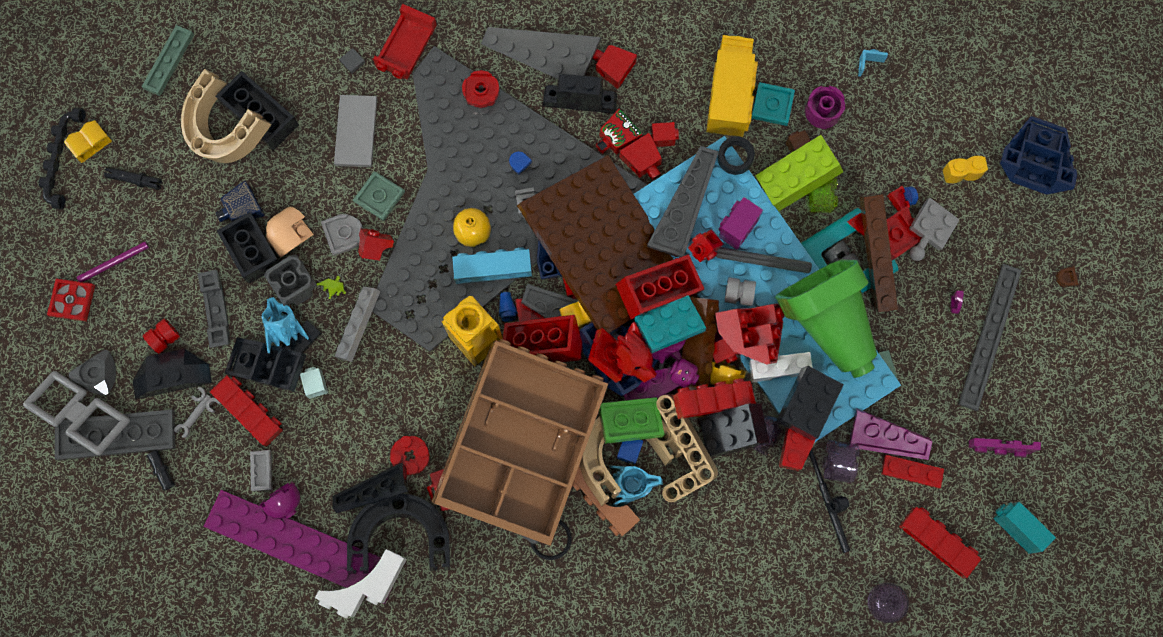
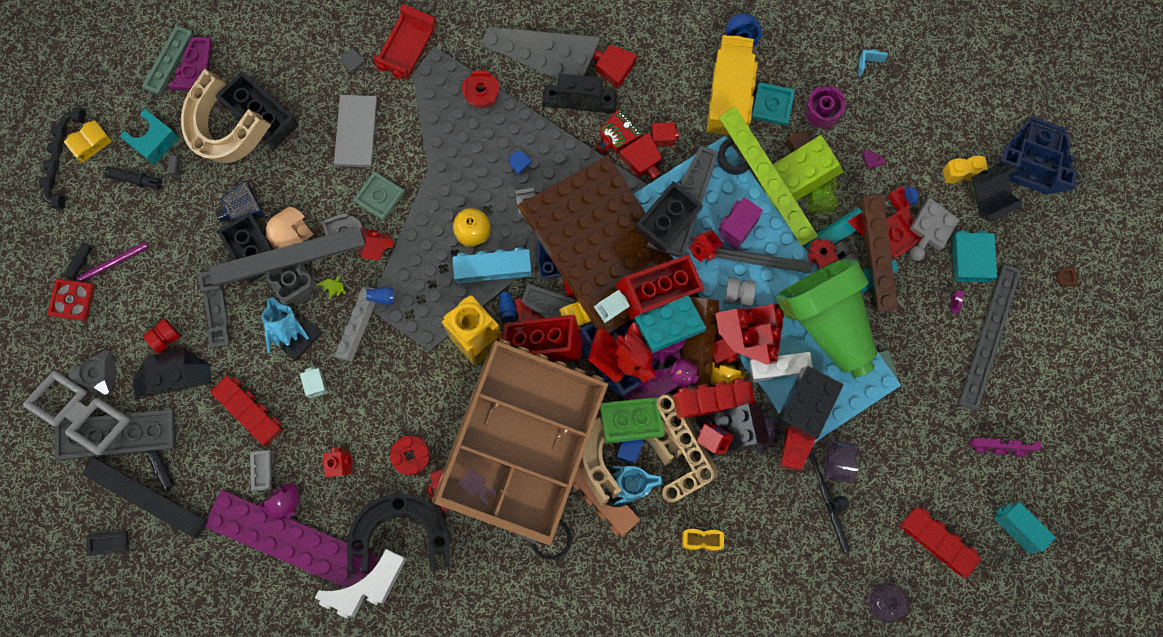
light grey bar [174,387,221,439] -> none
black slope [224,338,306,392] -> none
black wing [332,462,408,514] -> none
magenta wing [849,408,933,460] -> none
red plate [881,455,944,489] -> none
none -> black pin [63,242,93,280]
none -> black beam [82,457,208,539]
none -> black tile [86,531,129,556]
none -> teal piece [120,109,179,165]
none -> dark grey tile [167,155,183,179]
none -> magenta wing [168,37,212,91]
none -> dark grey tile [209,227,366,286]
none -> red brick [322,447,353,477]
none -> blue cone [366,286,394,305]
none -> plate [458,468,496,504]
none -> light aqua brick [594,290,630,323]
none -> black brick [634,181,703,254]
none -> yellow brick [682,529,724,551]
none -> brick [697,424,733,454]
none -> lime plate [719,107,818,246]
none -> blue cylinder [725,13,763,47]
none -> red brick [807,238,838,269]
none -> magenta tile [861,150,886,169]
none -> teal brick [951,230,997,282]
none -> black panel [972,161,1022,222]

